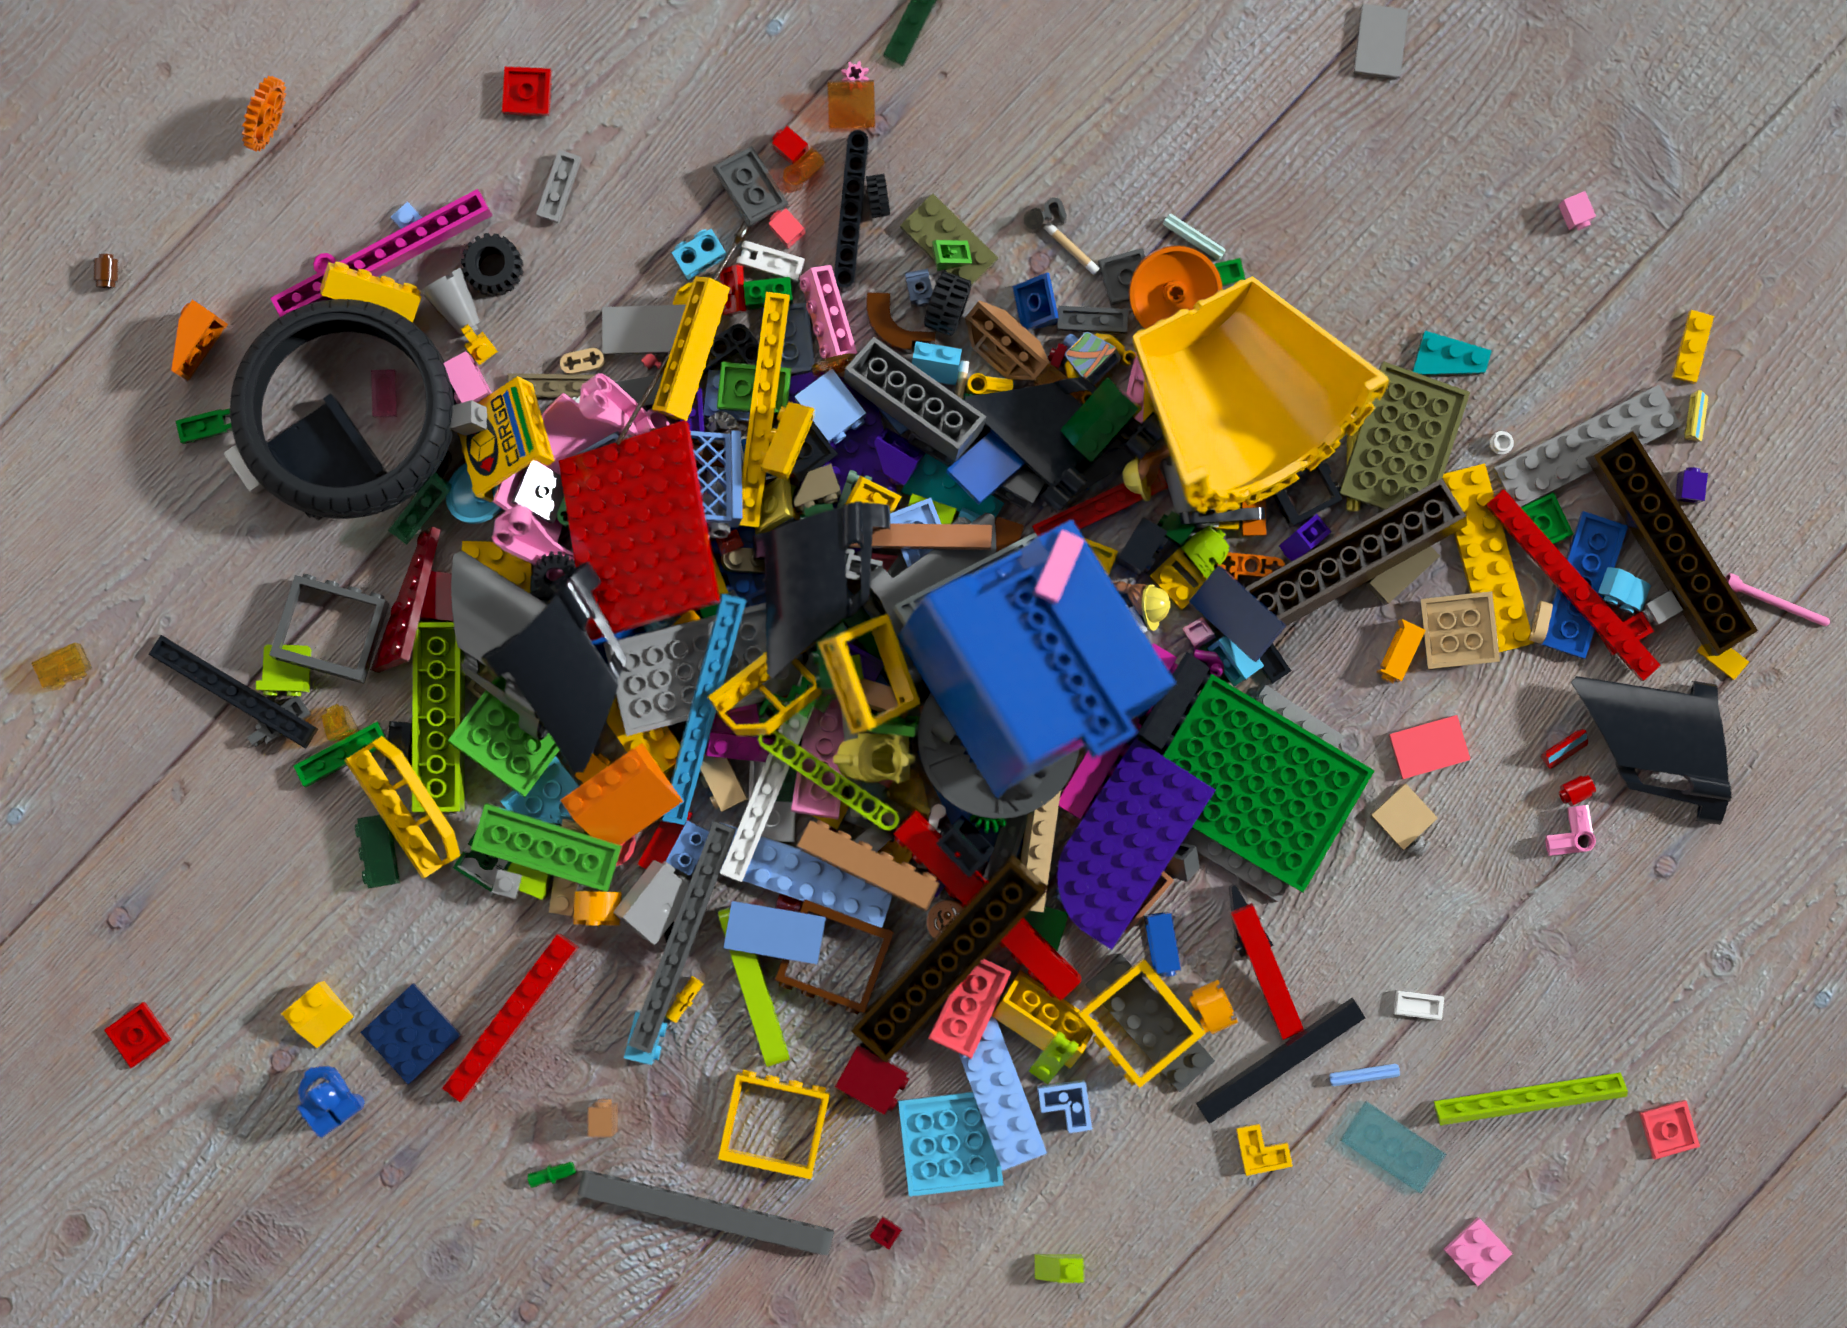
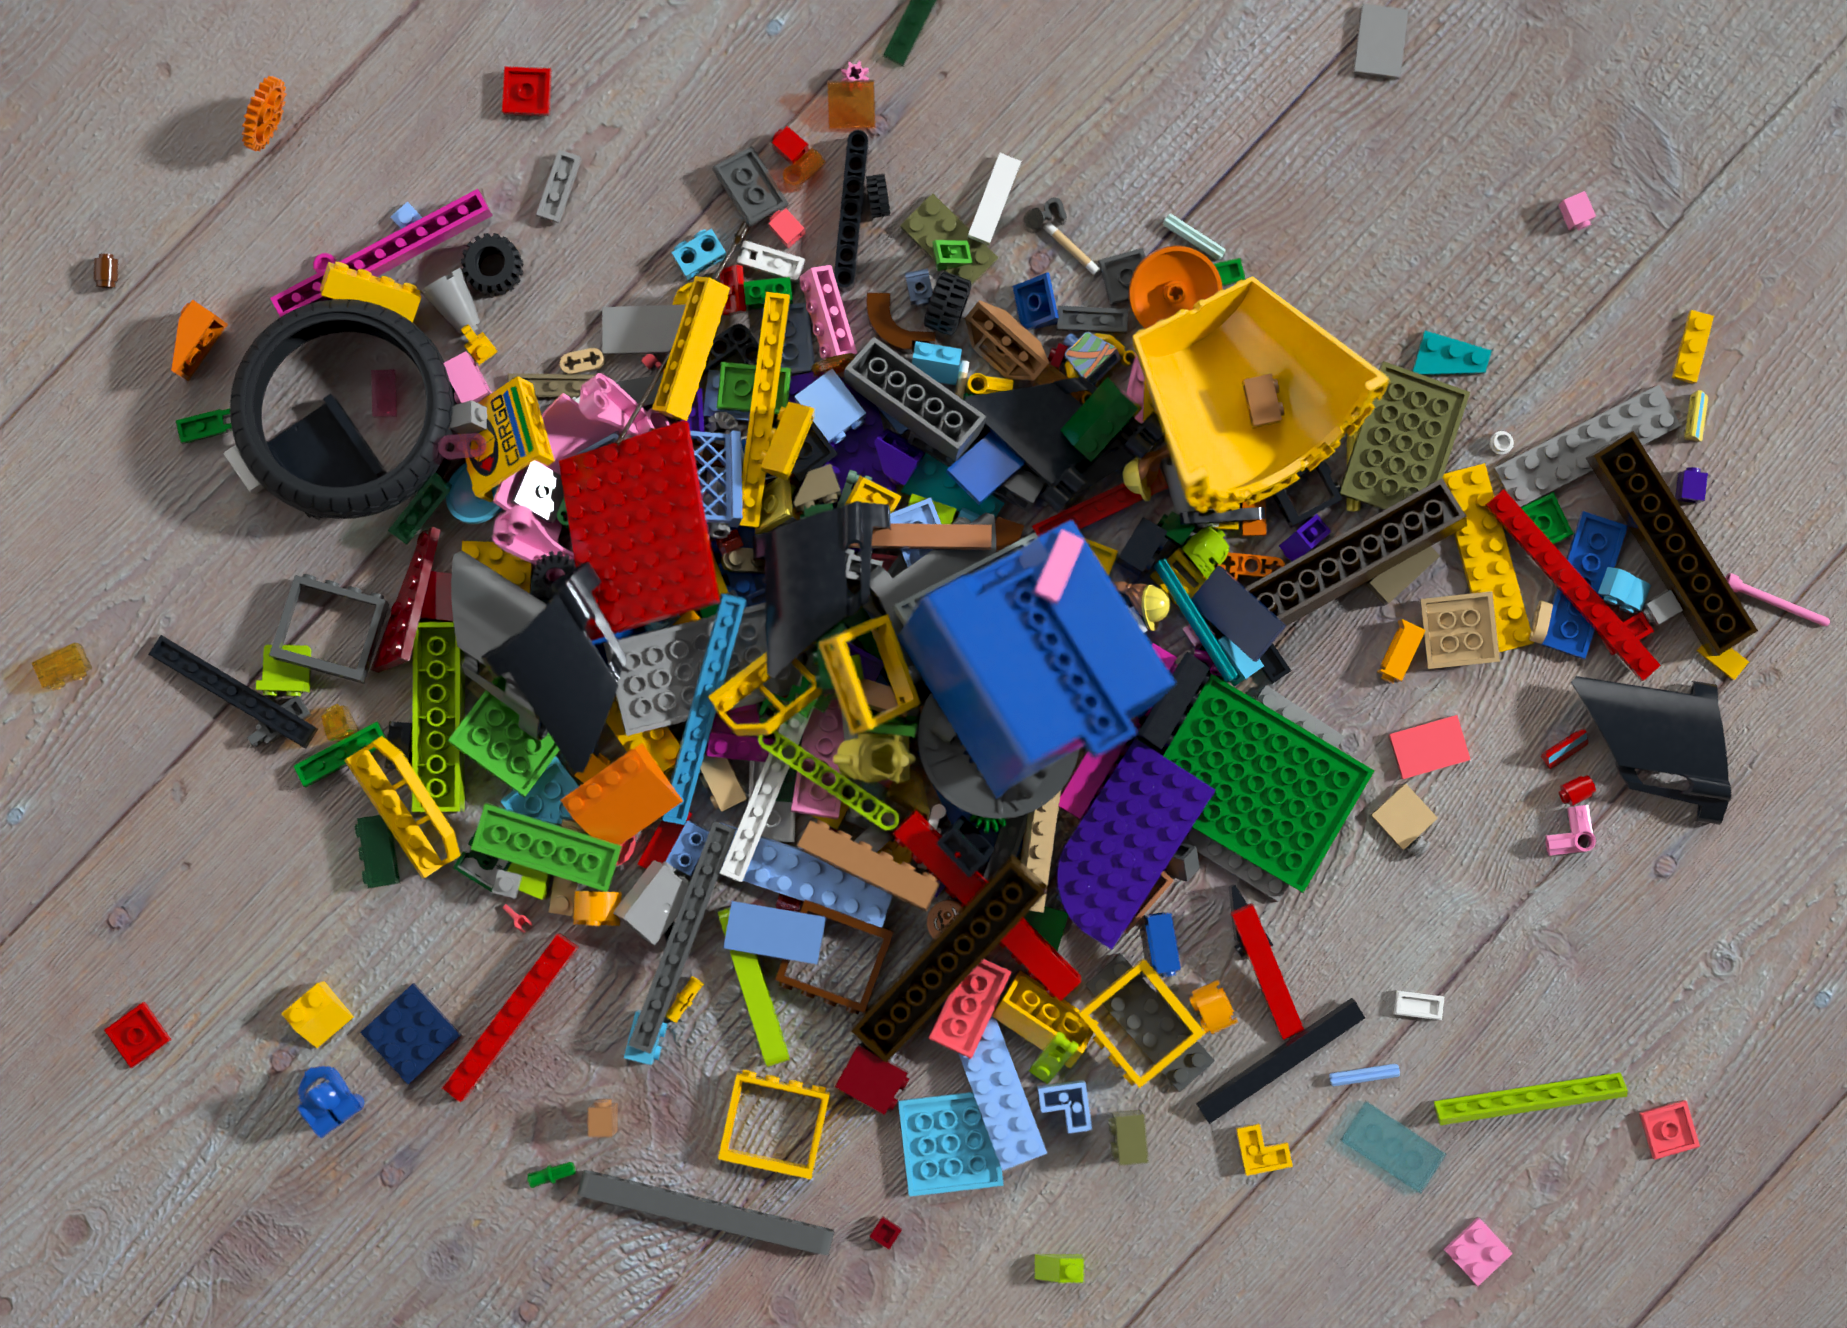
none -> clear pink plate [438,433,486,459]
none -> coral hand [503,904,532,933]
none -> white tile [967,153,1021,245]
none -> olive brick [1108,1109,1148,1165]
none -> teal axle [1154,559,1238,682]
none -> medium nougat brick [1242,374,1285,428]

